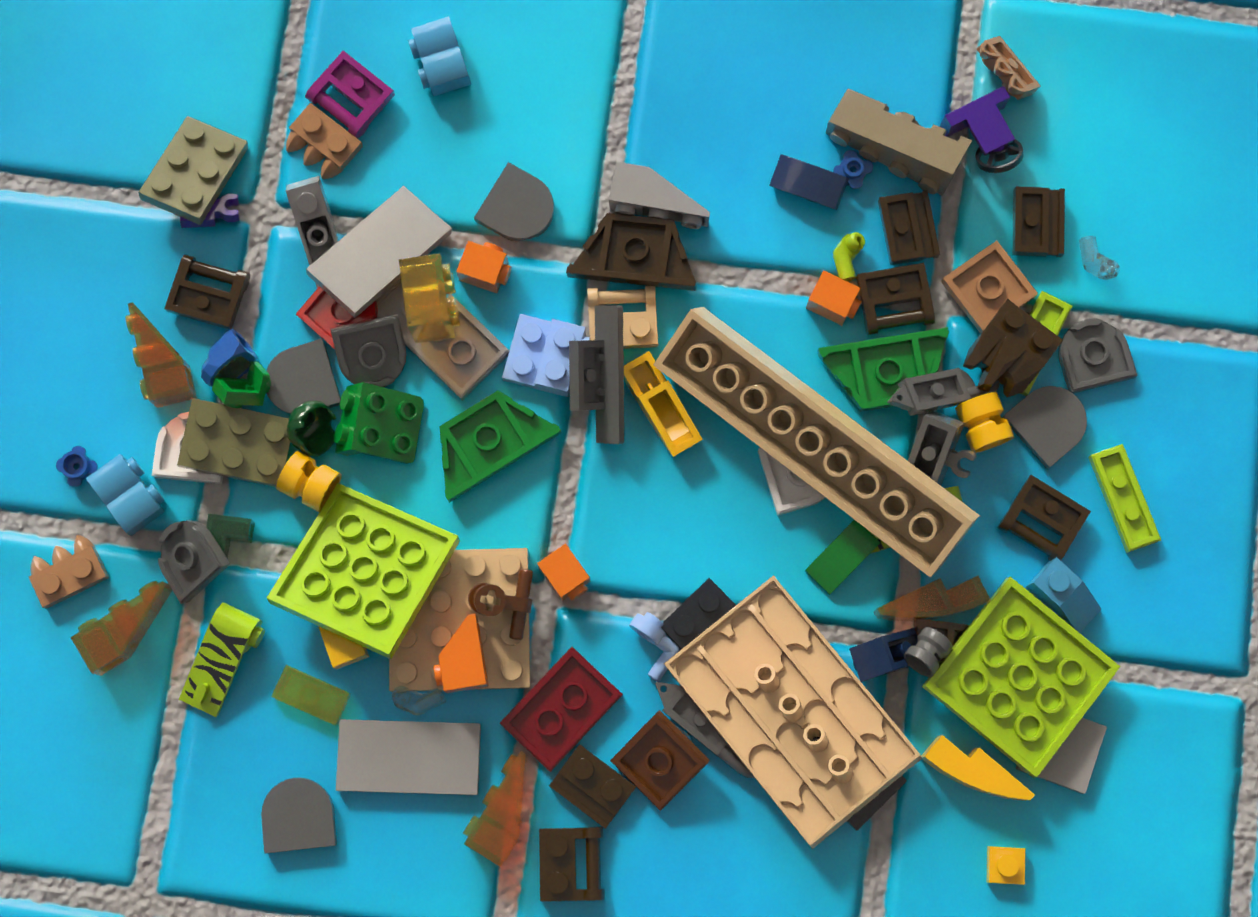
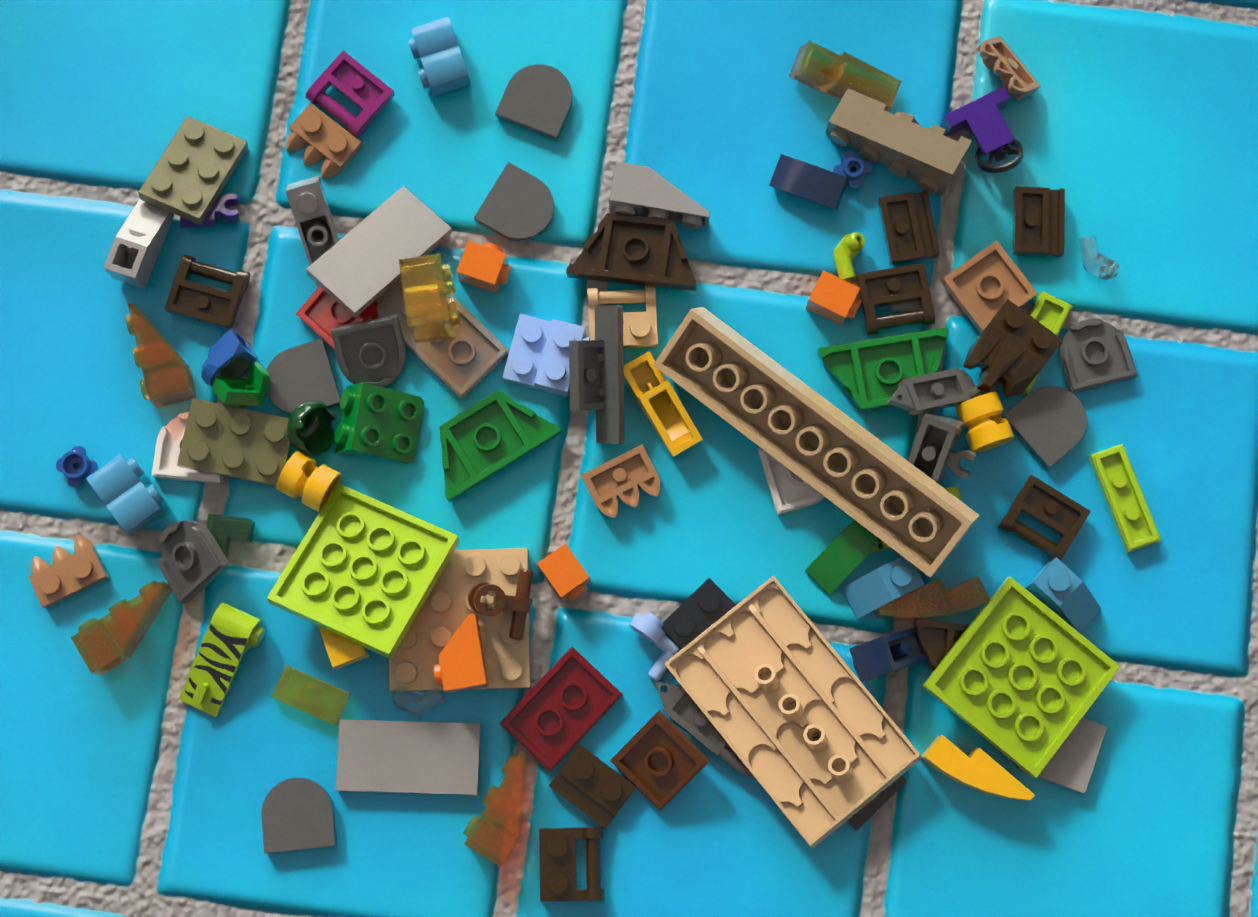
dark grey wheel [903,627,953,677] -> none
yellow plate [986,846,1025,885] -> none
none -> light grey slope [103,199,174,289]
none -> dark grey tile [495,64,572,141]
none -> medium nougat plate [581,444,660,518]
none -> slope [789,41,901,111]
none -> dark azure slope [842,556,925,620]

